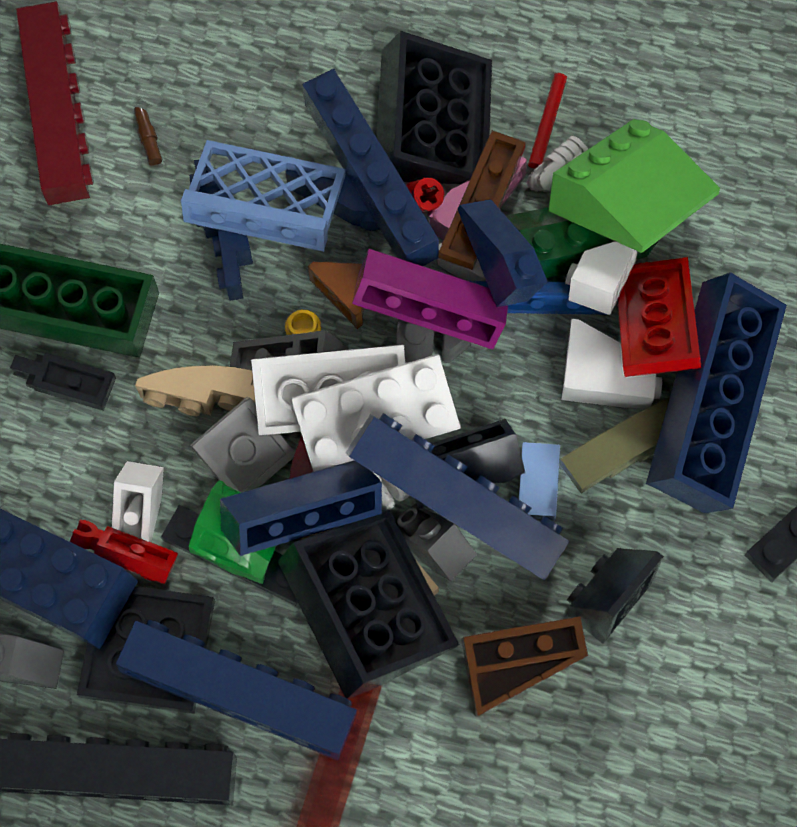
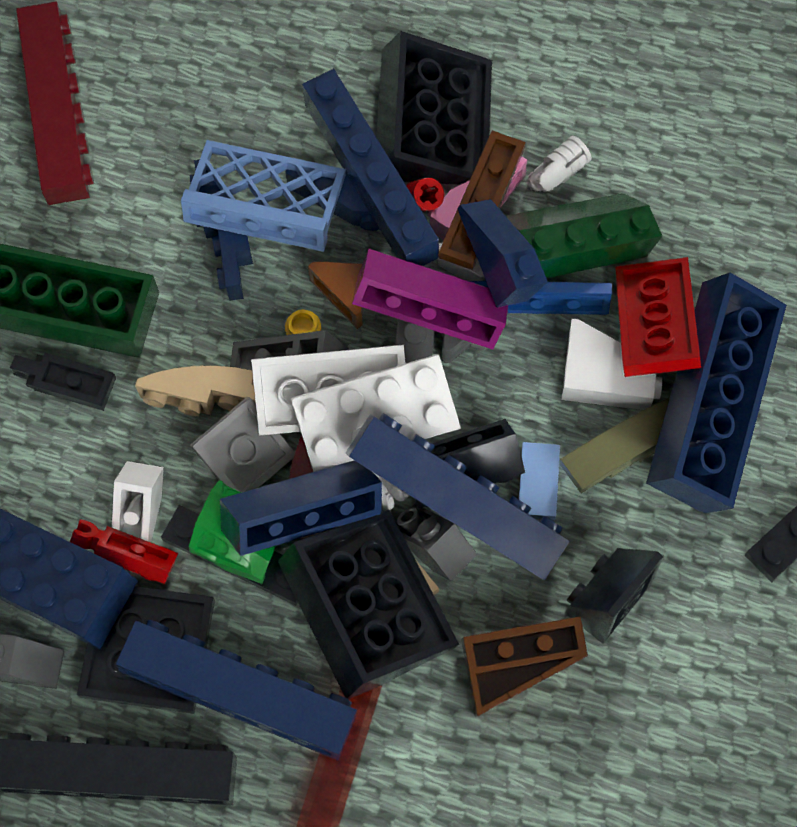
reddish brown piece [134,107,162,166] -> none
red bar [528,73,567,169] -> none
bright green slope [548,119,720,253] -> none
white slope [565,241,637,315] -> none

